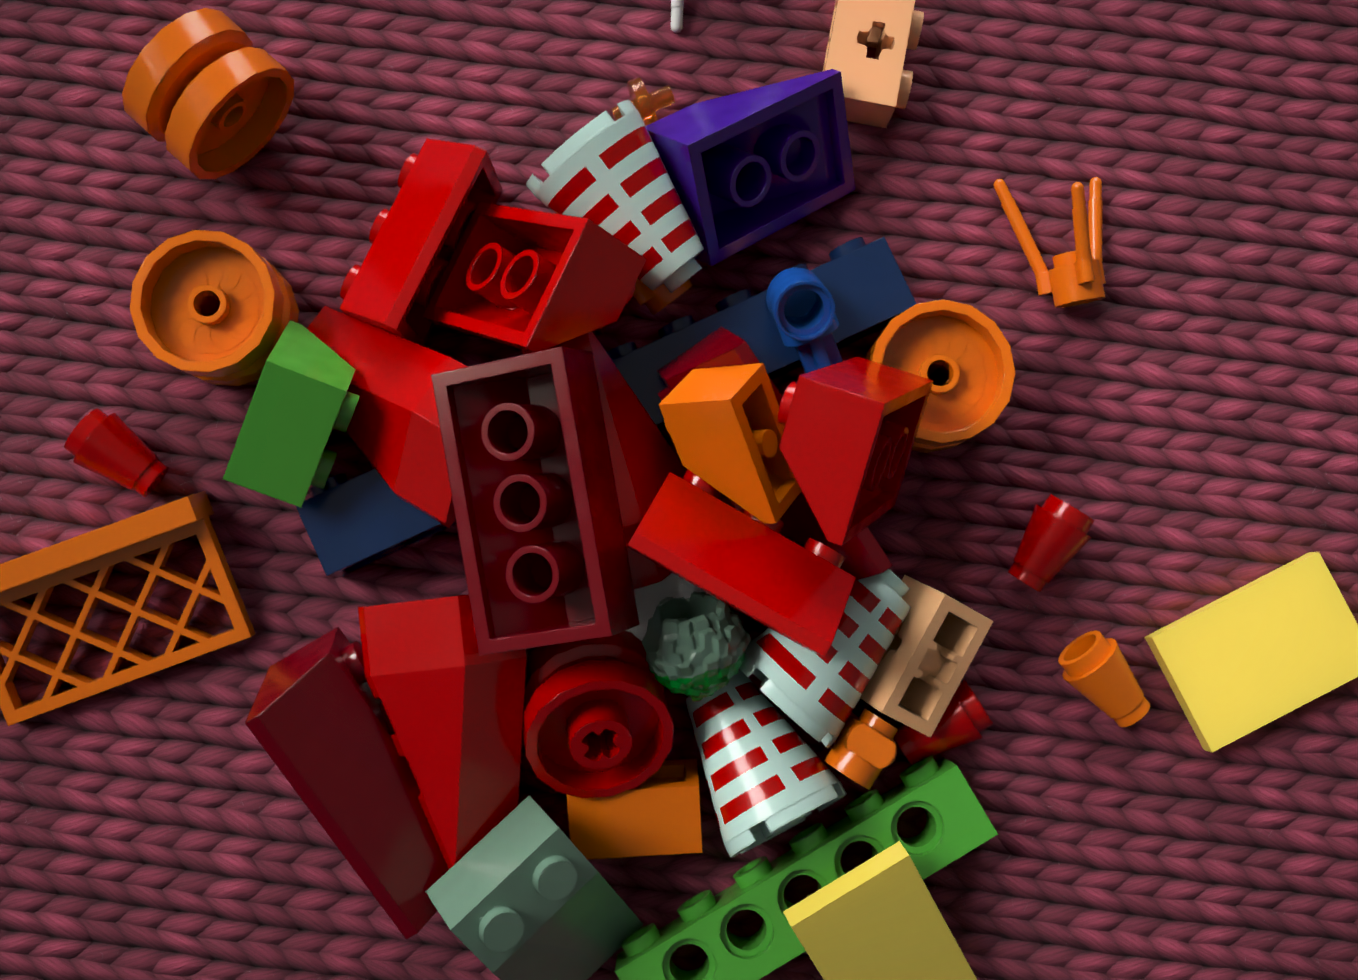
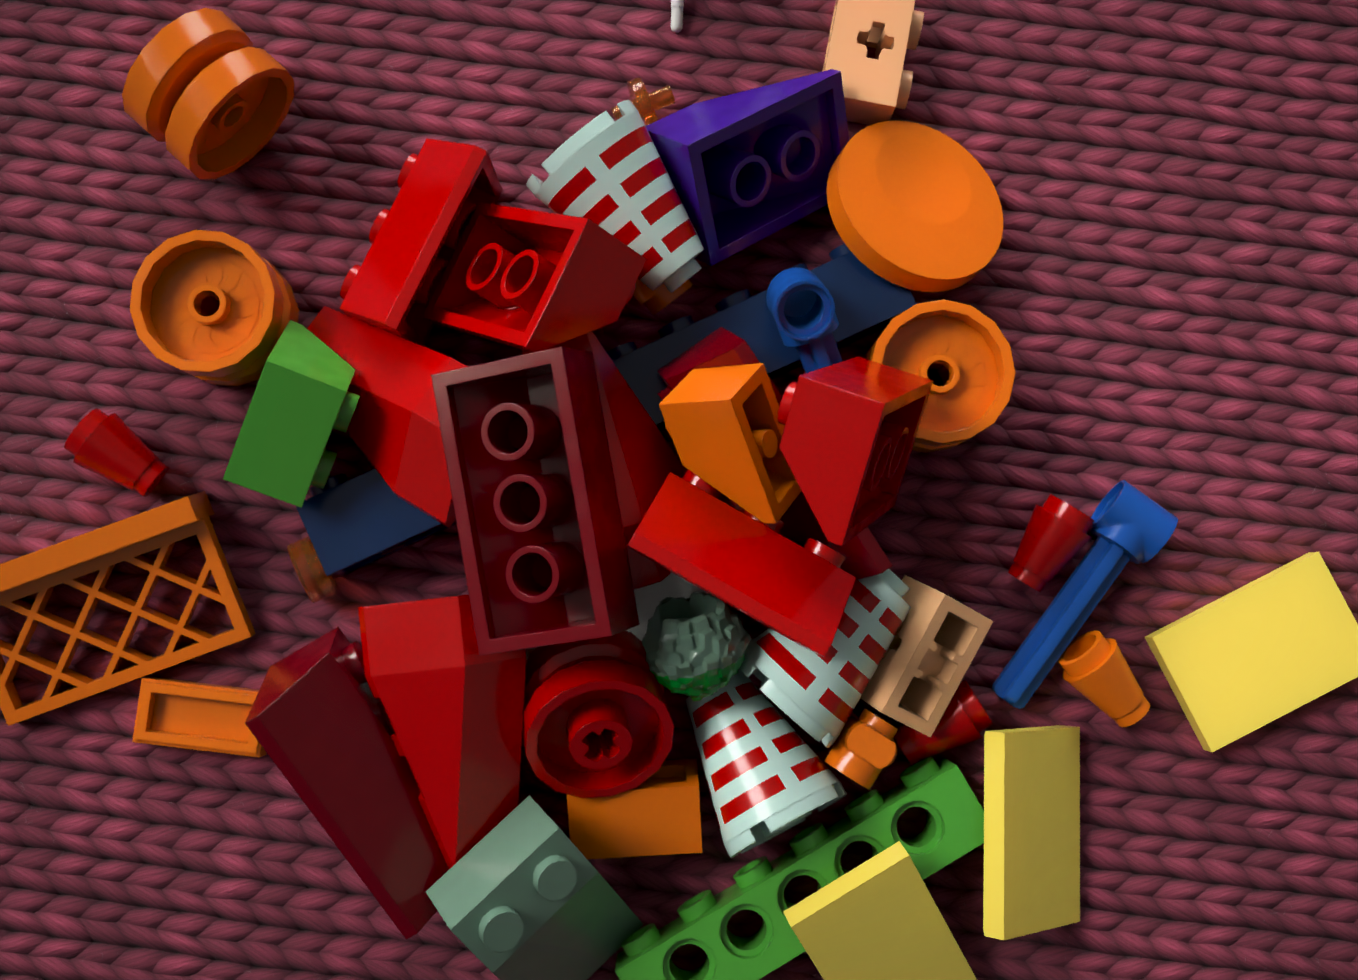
orange plant [993,177,1106,308] -> none
none -> orange tile [132,677,267,758]
none -> clear orange tile [287,536,337,603]
none -> orange piece [826,120,1004,292]
none -> light yellow tile [983,725,1080,941]
none -> blue axle [992,480,1178,709]

